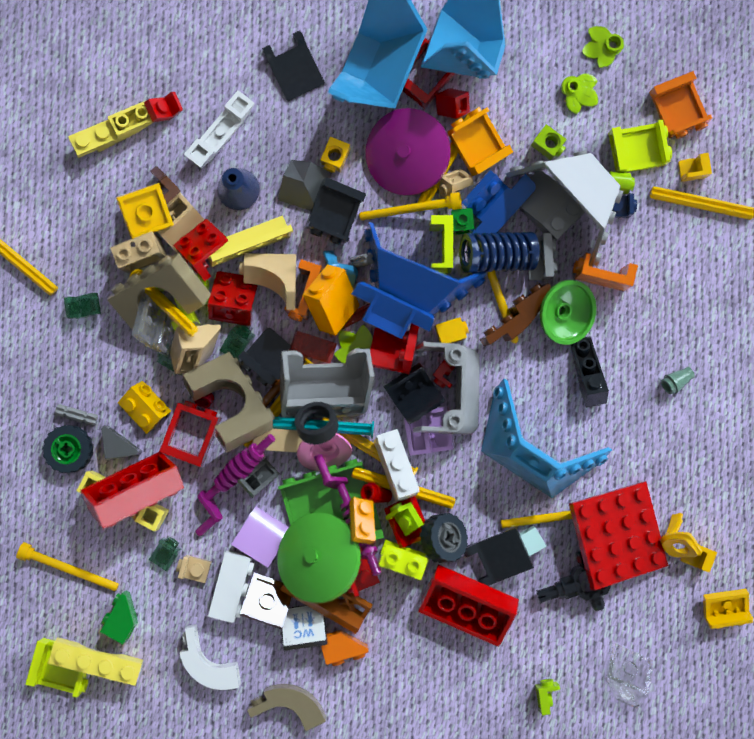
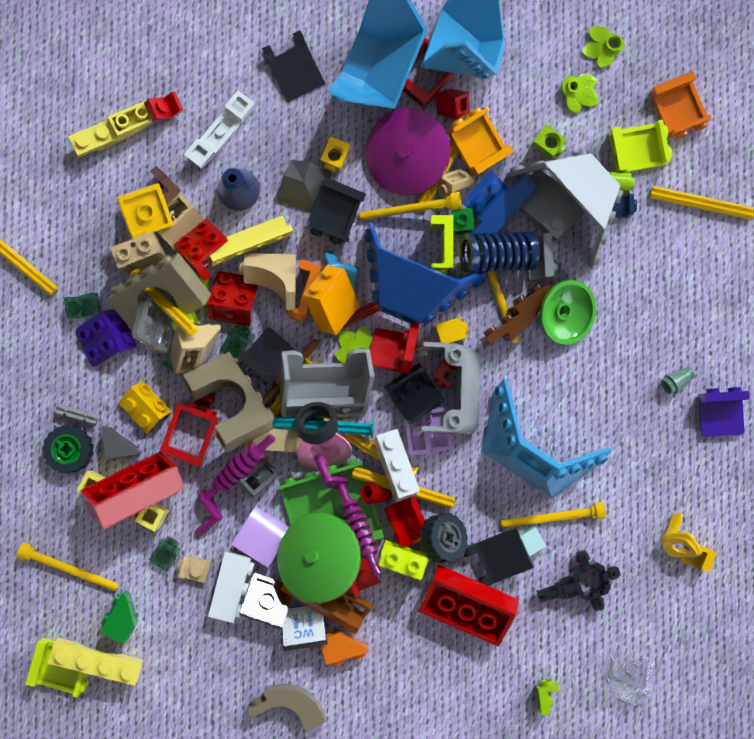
white arch [180,624,241,690] -> none
clear red tile [289,330,337,364] -> none
light grey axle [350,253,374,268] -> none
light orange plate [350,497,376,545] -> none
blue plate [351,282,434,339] -> none
lime bracket [385,502,424,536] -> none
red plate [568,481,668,590] -> none
black slope [570,336,609,408] -> none
orange panel [572,252,638,291] -> none
yellow panel [678,153,712,182] -> none
yellow bracket [703,588,753,629] -> none
none -> dark purple bracket [76,309,137,367]
none -> dark purple bracket [698,387,750,437]

